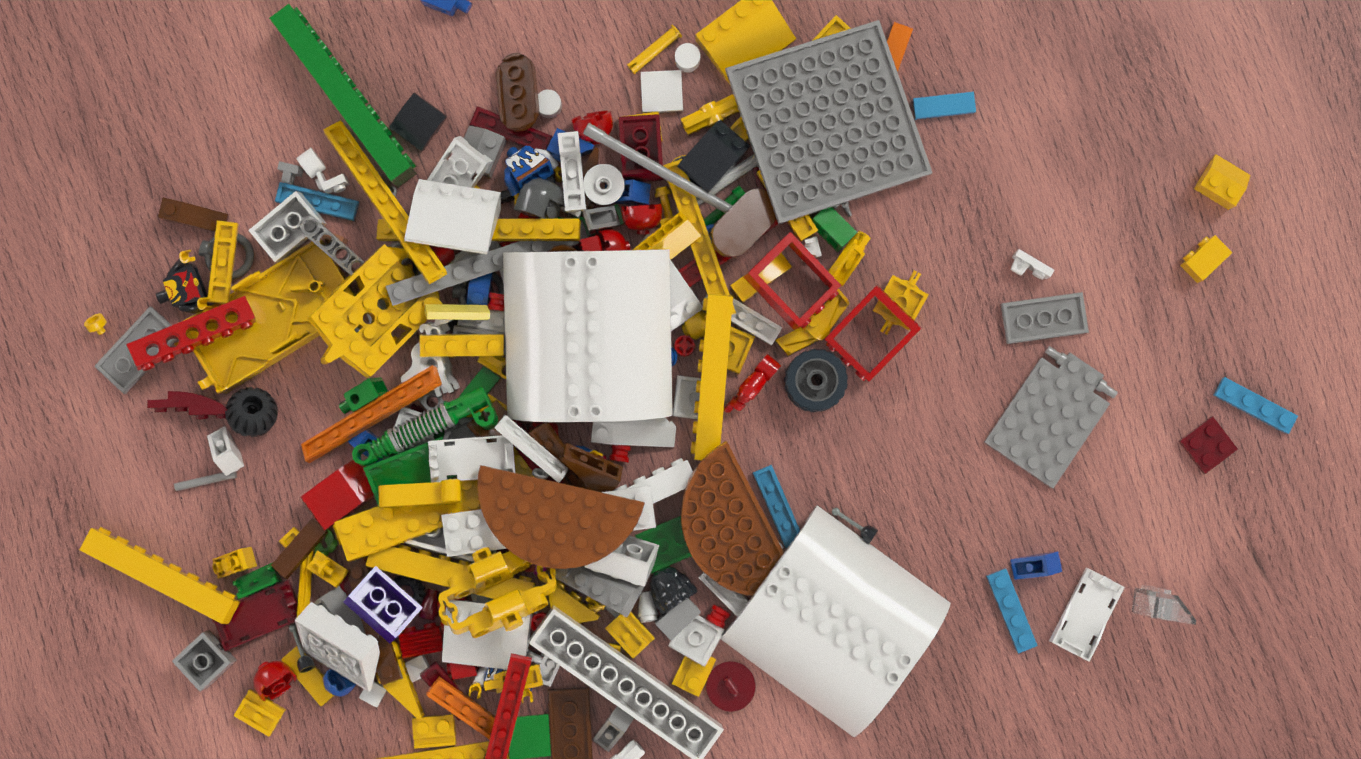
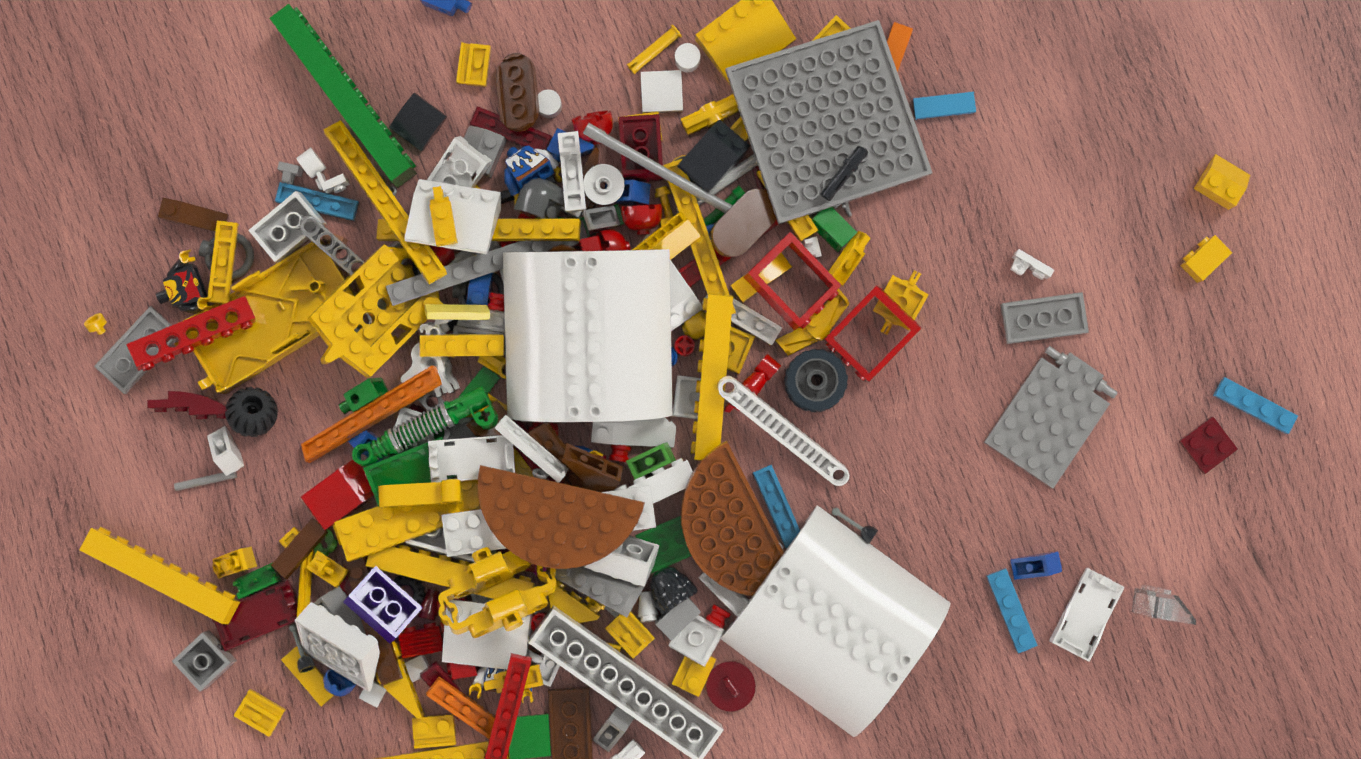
red cylinder [253,661,297,701] -> none
none -> yellow hinge [430,186,458,247]
none -> yellow plate [456,42,491,87]
none -> bright green brick [626,442,676,479]
none -> white gear [718,376,849,486]
none -> black pin [820,146,868,201]

